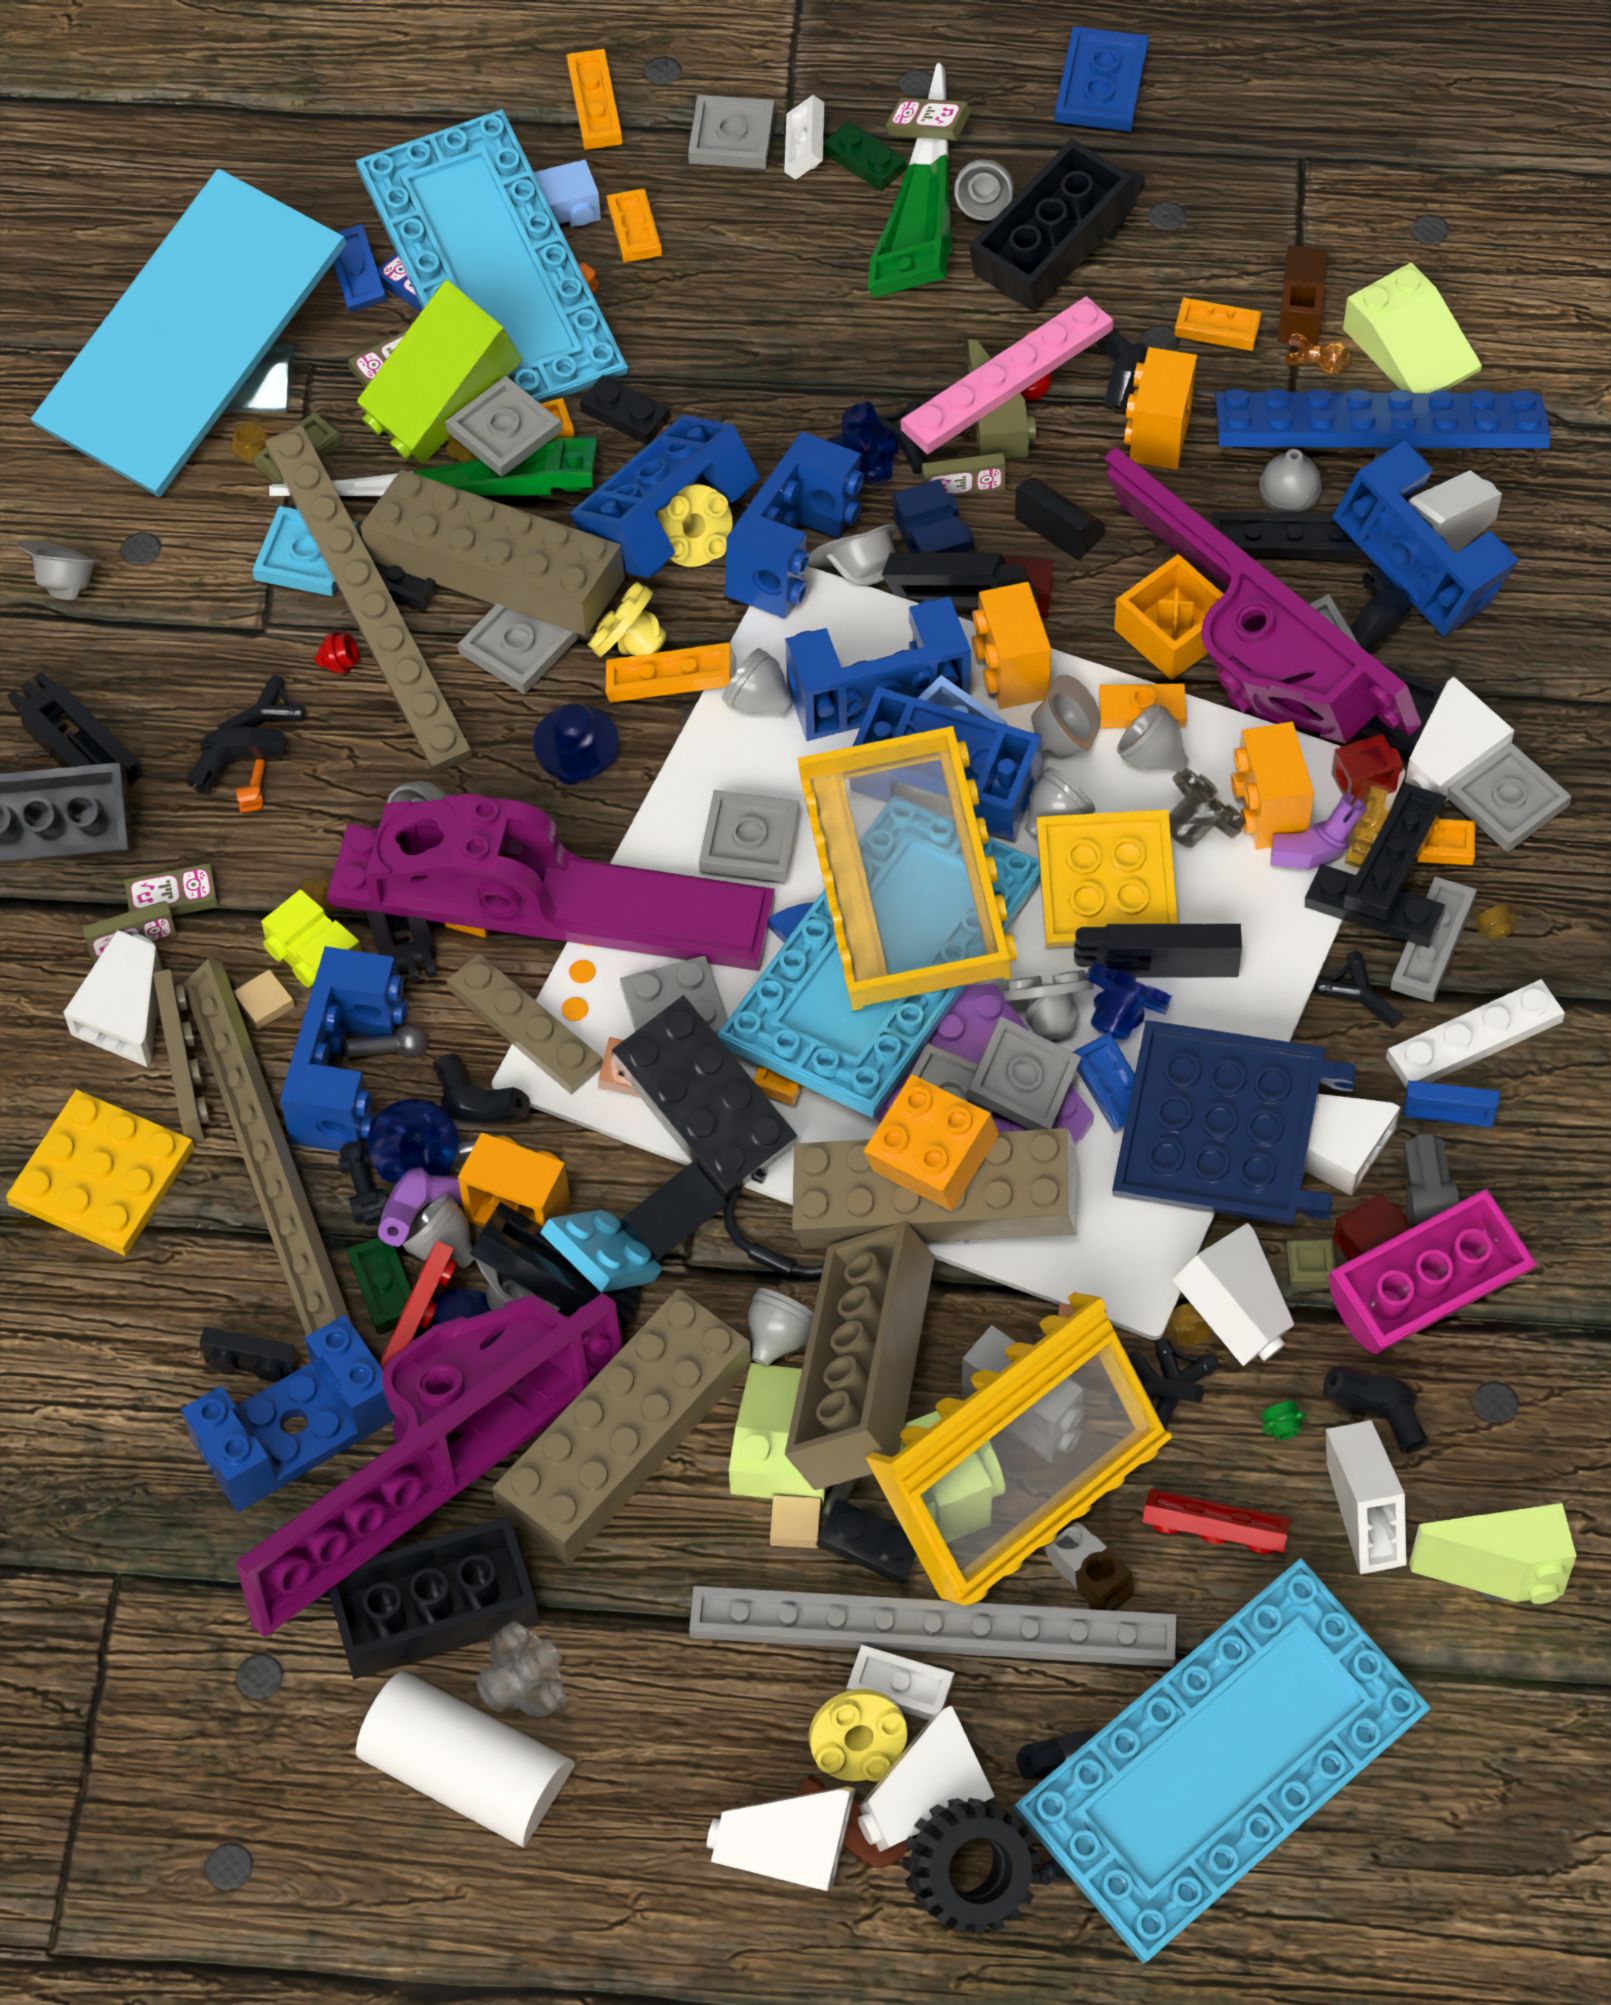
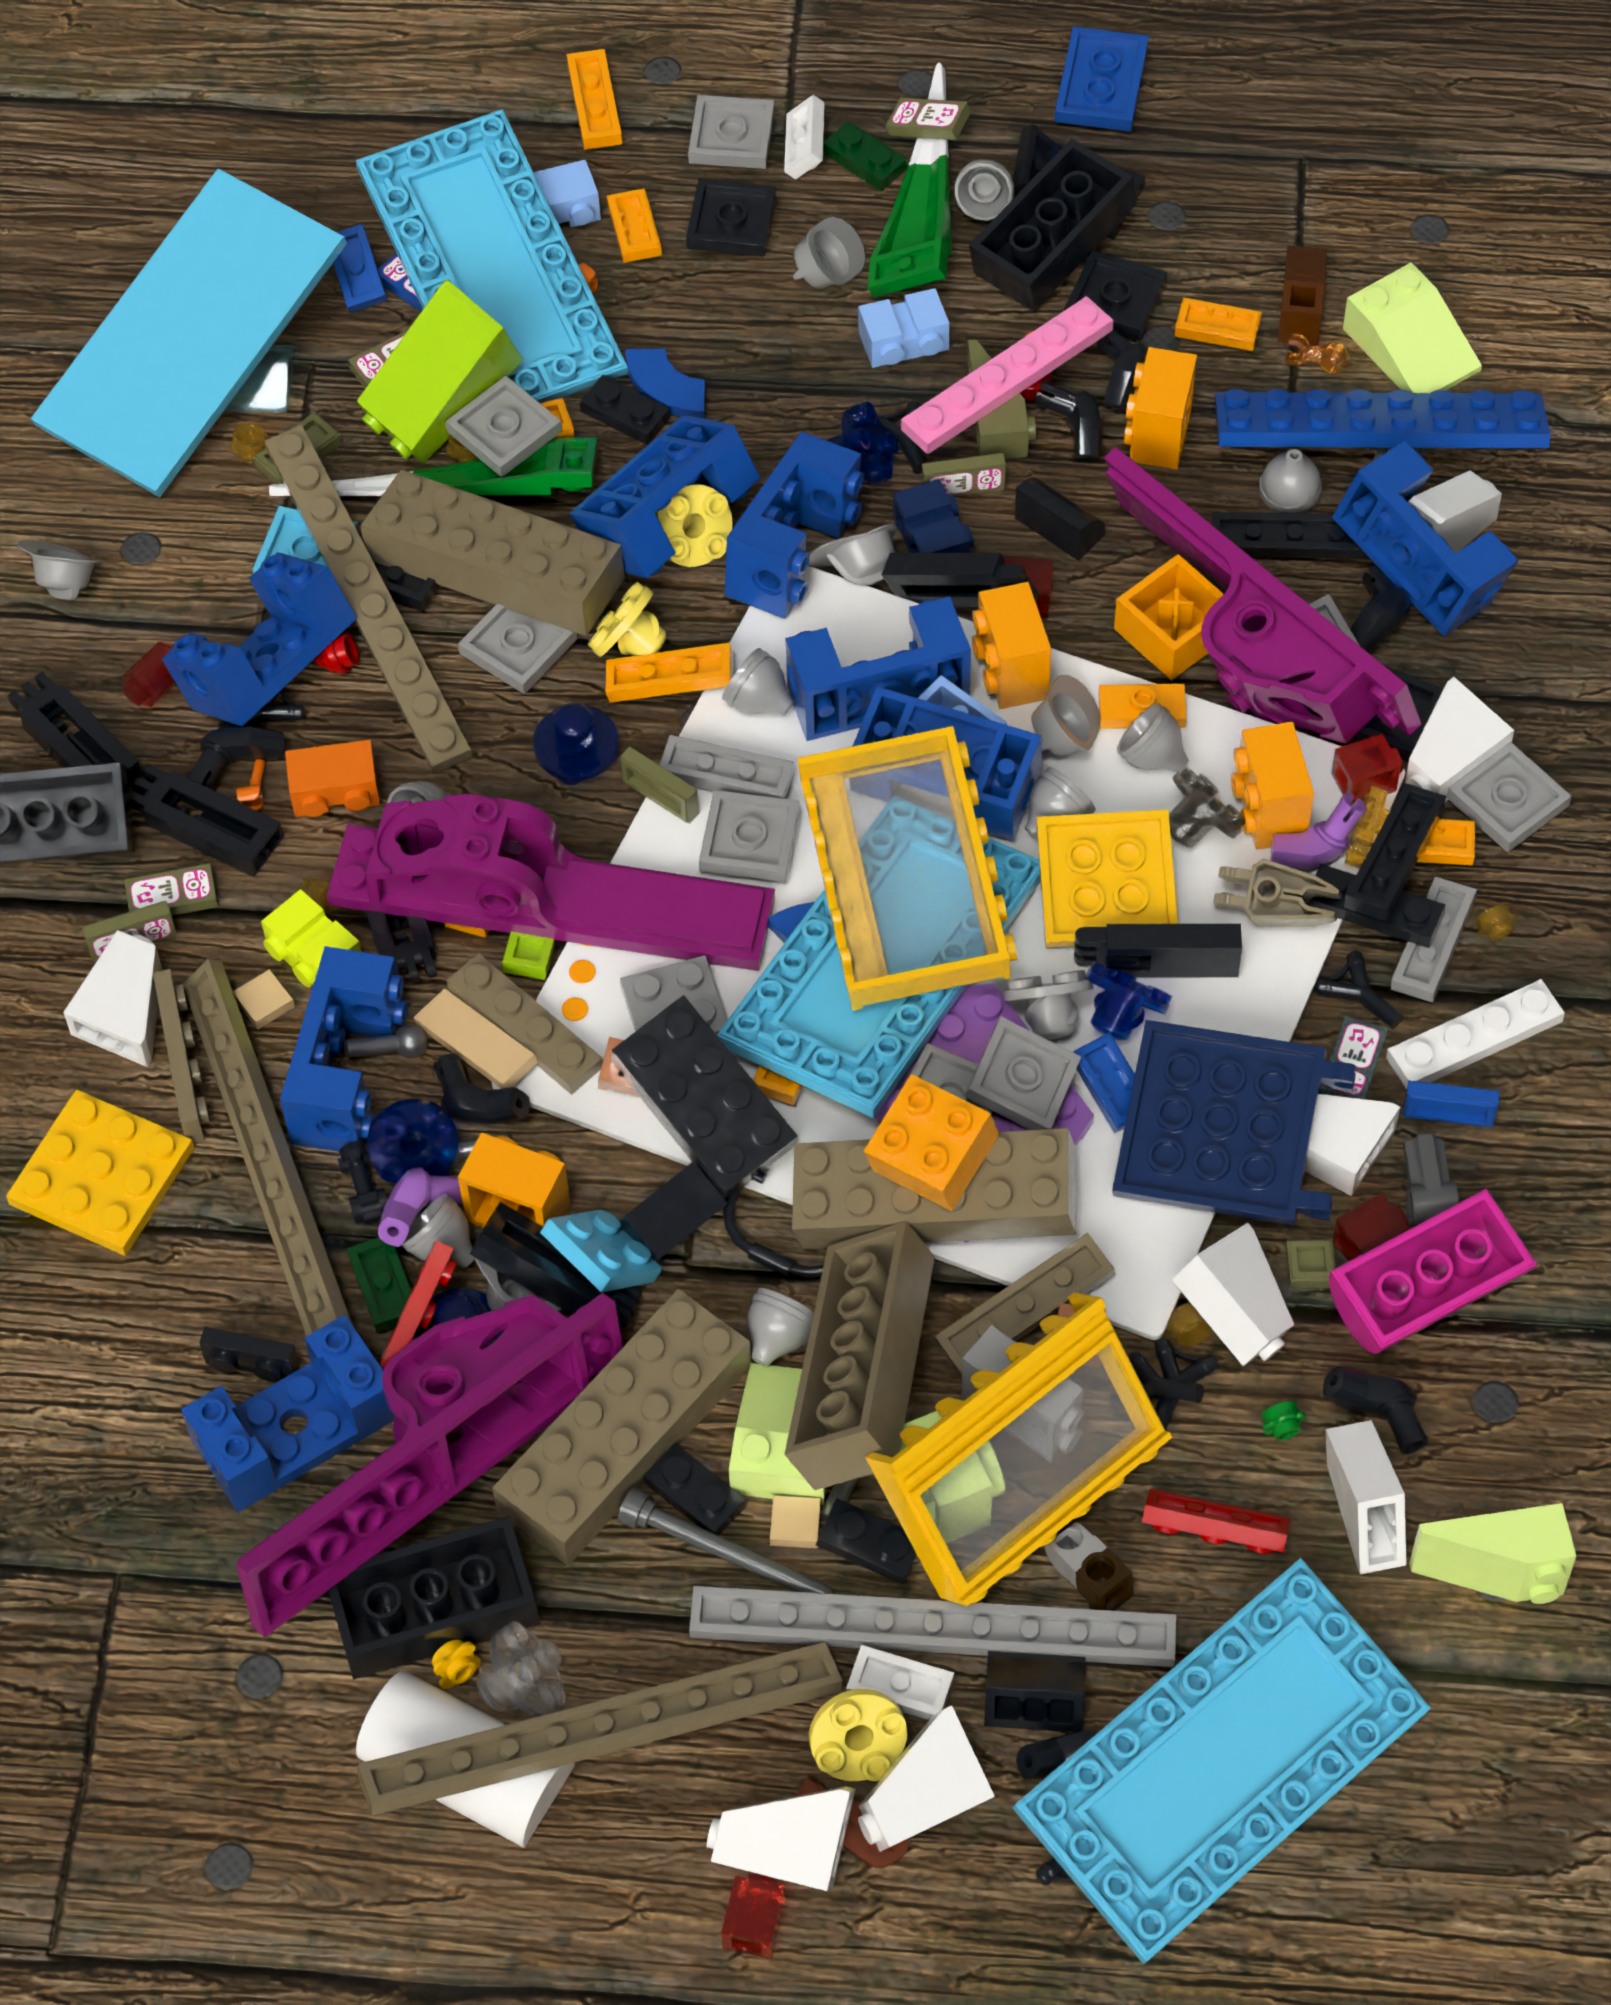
black tyre [903,1798,1040,1934] -> none
none -> clear red brick [122,642,176,707]
none -> black hinge [129,765,284,877]
none -> blue plate [161,552,357,726]
none -> orange brick [285,739,380,817]
none -> dark tan plate [357,1642,843,1816]
none -> tan tile [413,988,538,1089]
none -> yellow plate [432,1639,481,1689]
none -> lime plate [502,932,555,980]
none -> dark grey piece [617,1487,833,1594]
none -> olive tile [620,746,699,824]
none -> blue tile [625,348,705,419]
none -> black plate [643,1443,746,1535]
none -> light grey plate [659,735,795,799]
none -> black plate [686,179,776,256]
none -> clear red brick [721,1874,785,1959]
none -> light grey piece [793,216,865,289]
none -> light blue brick [858,288,950,368]
none -> dark tan plate [935,1232,1115,1377]
none -> black brick [984,1651,1085,1732]
none -> black plate [1013,124,1059,195]
none -> black arm [1034,380,1103,461]
none -> black plate [1064,250,1167,340]
none -> dark tan hinge [1213,858,1342,927]
none -> tile [1319,1016,1388,1099]

